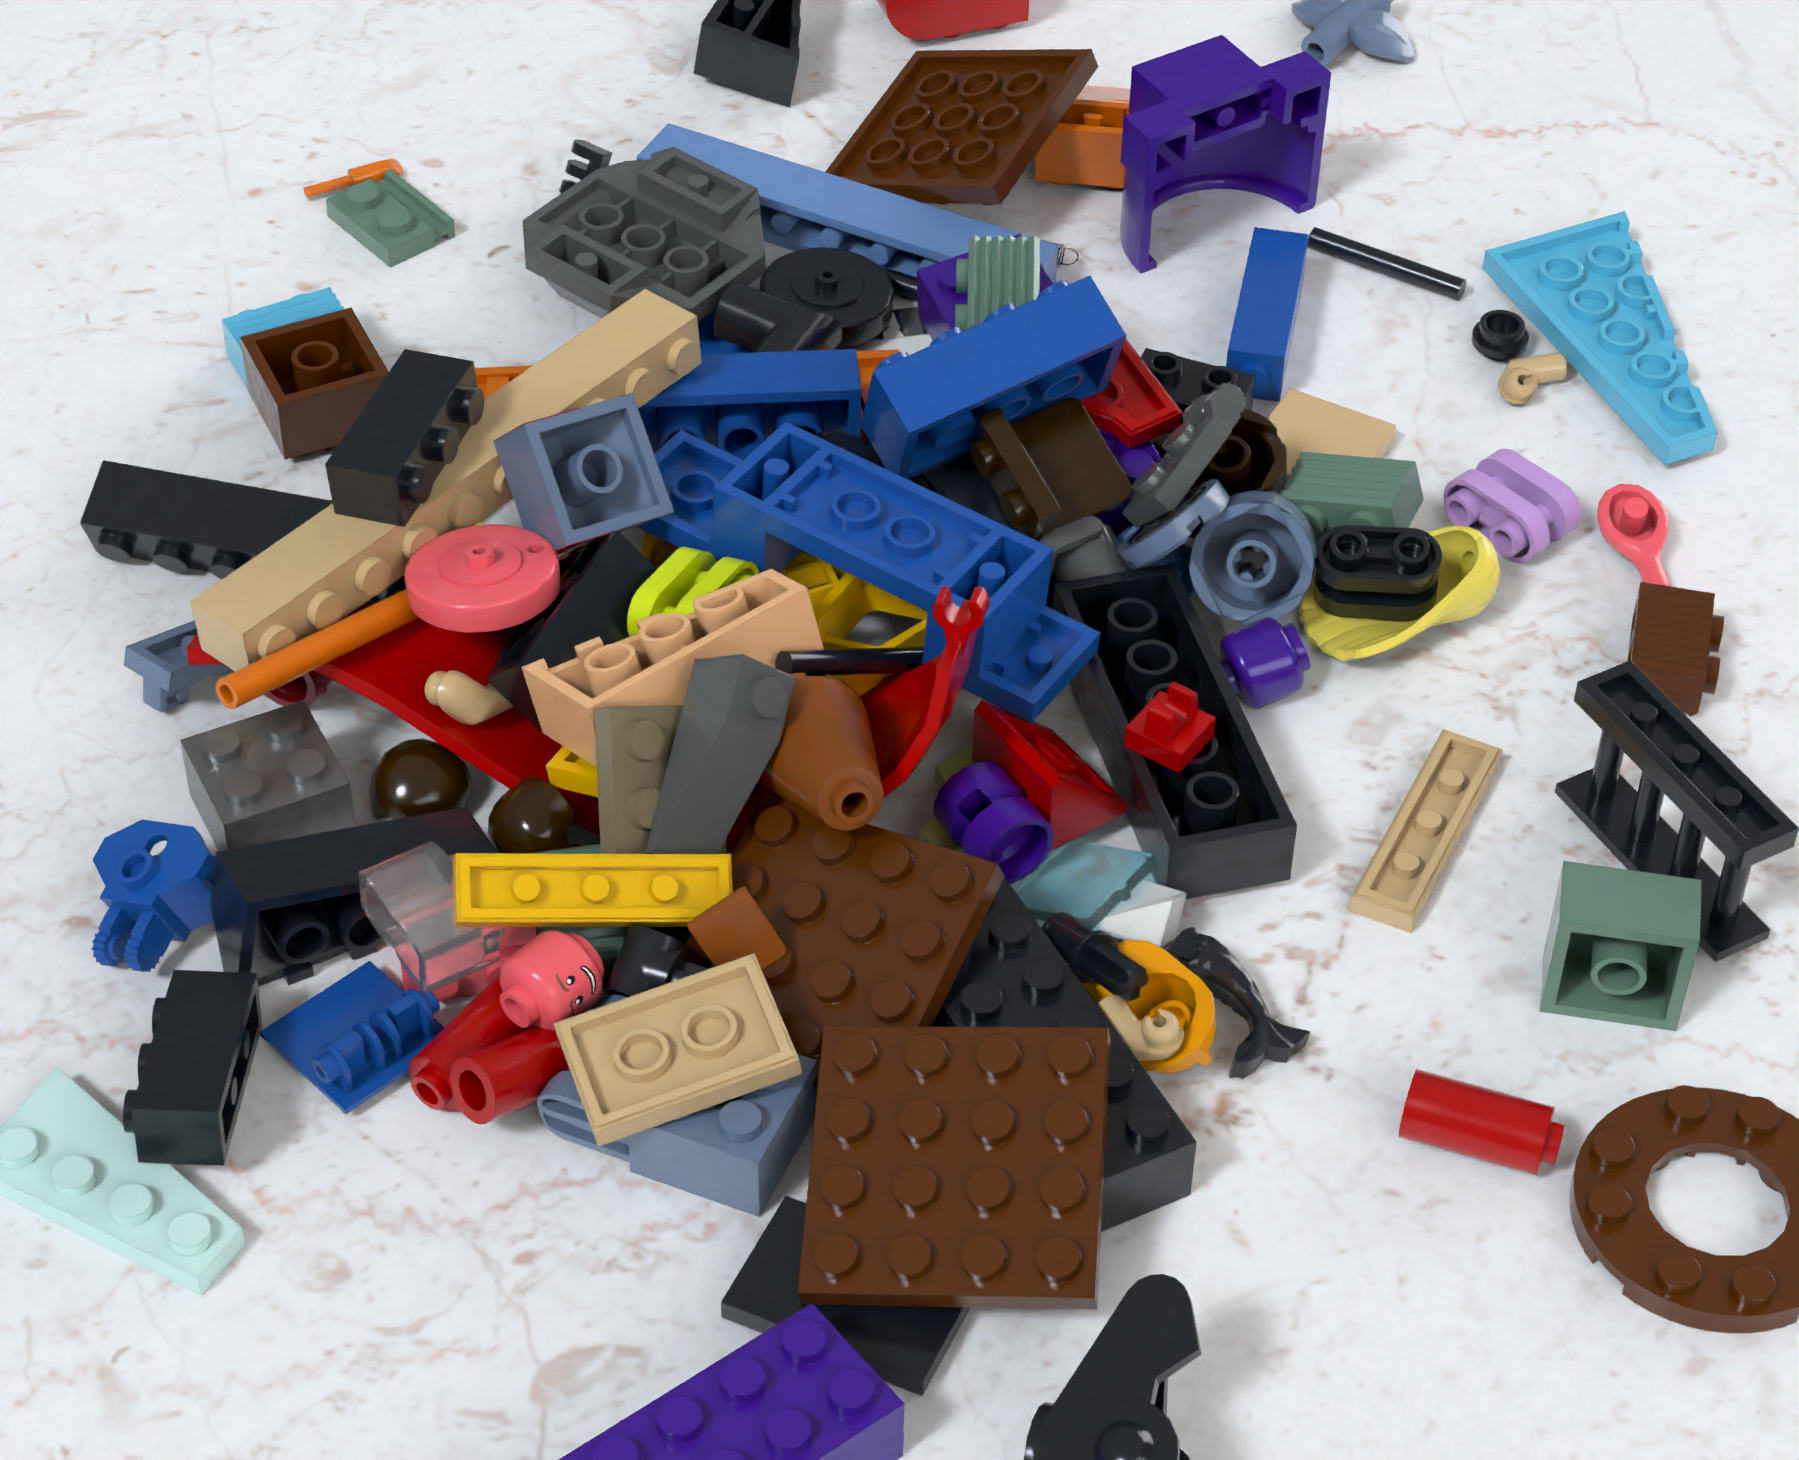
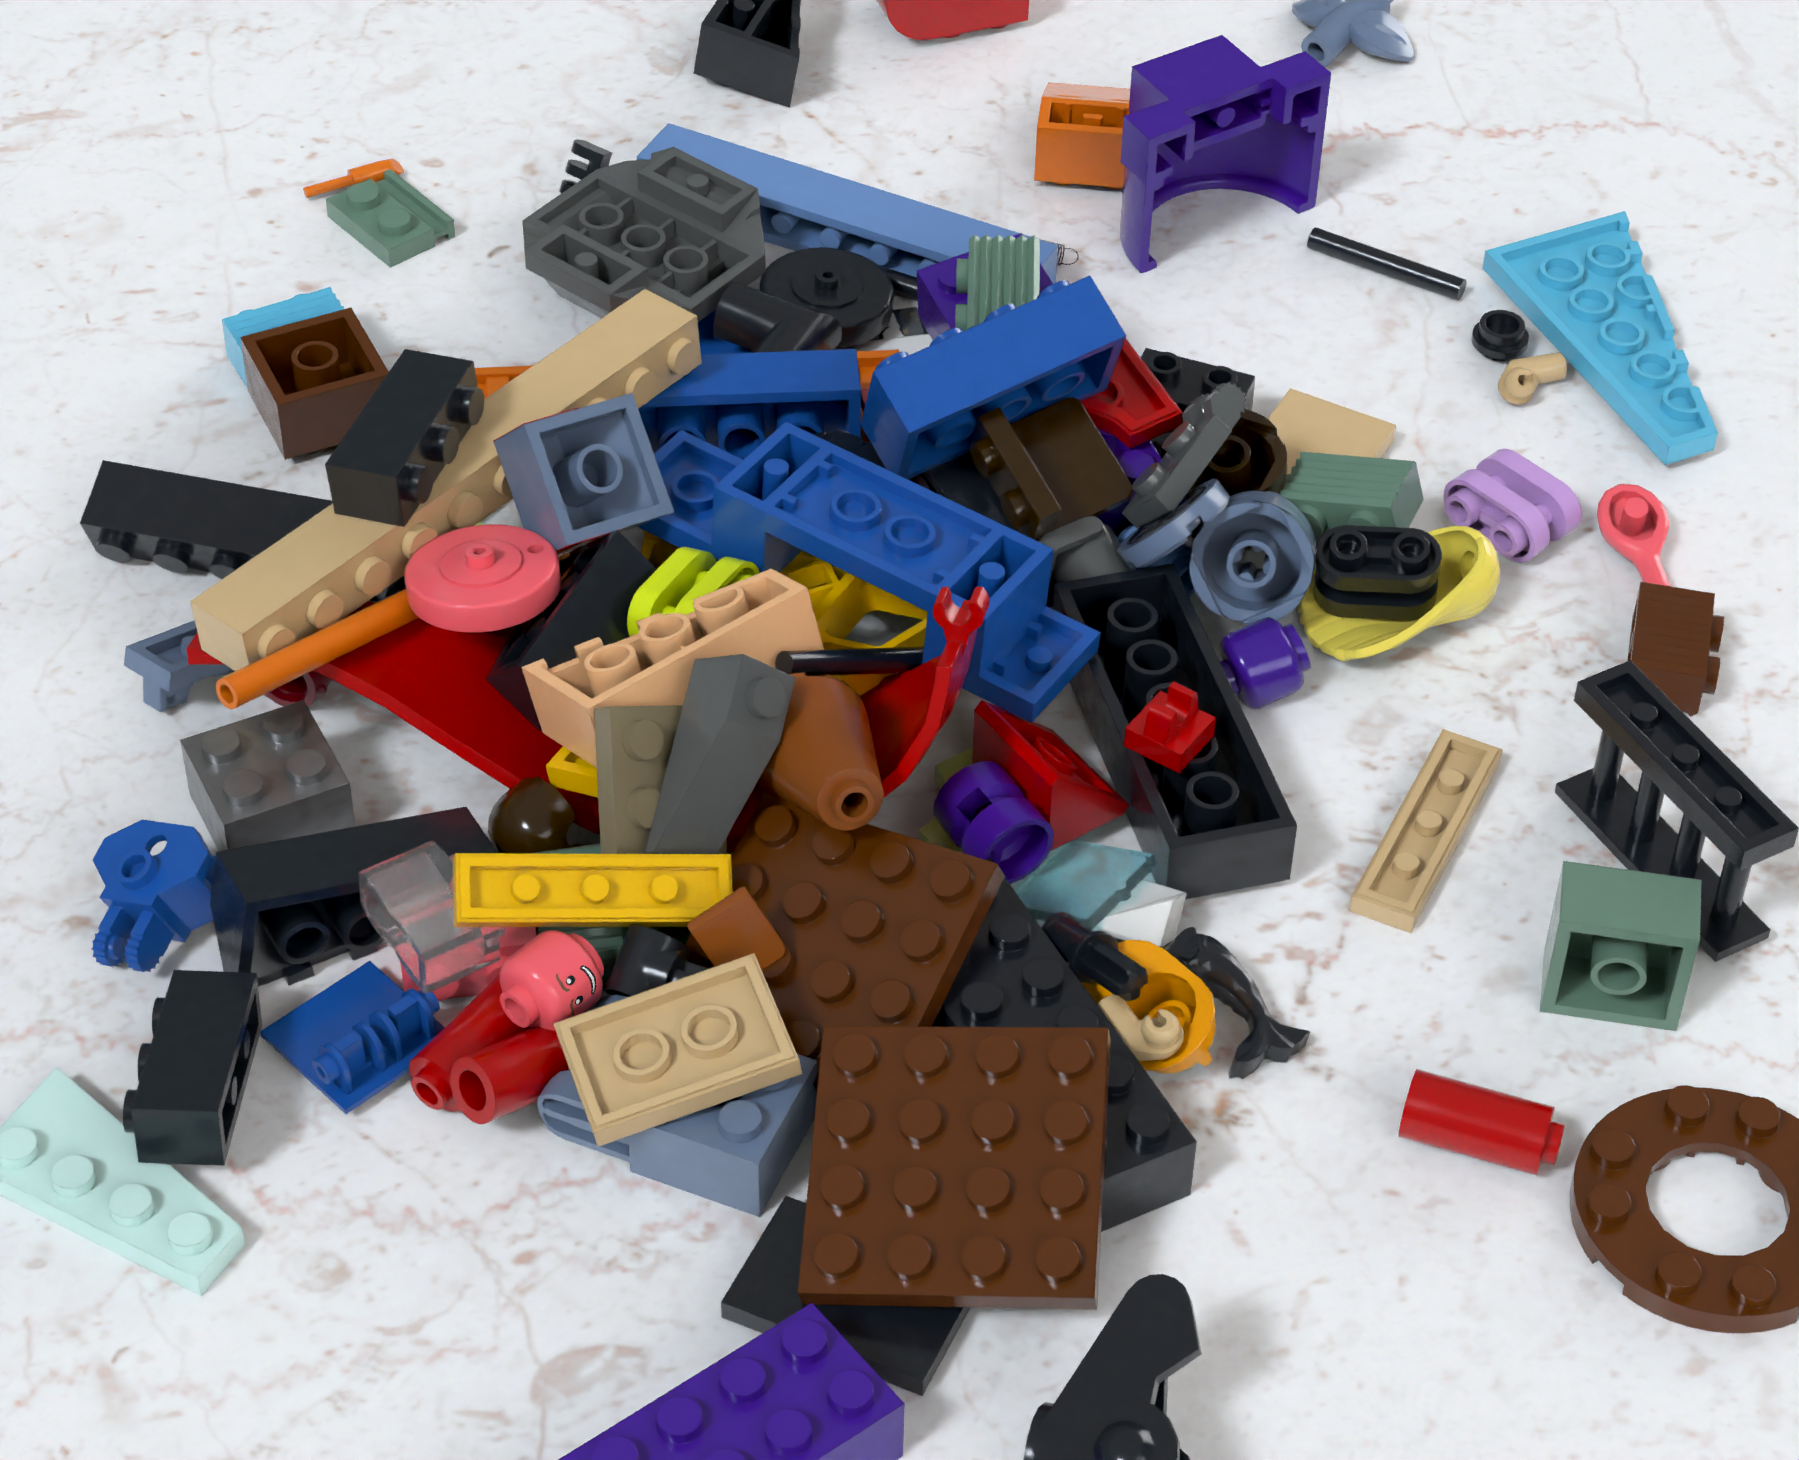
dark brown hair [369,738,471,820] -> none
tan arm [424,670,514,725] -> none
reddish brown plate [825,49,1099,205] -> none
blue brick [1226,227,1309,402] -> none

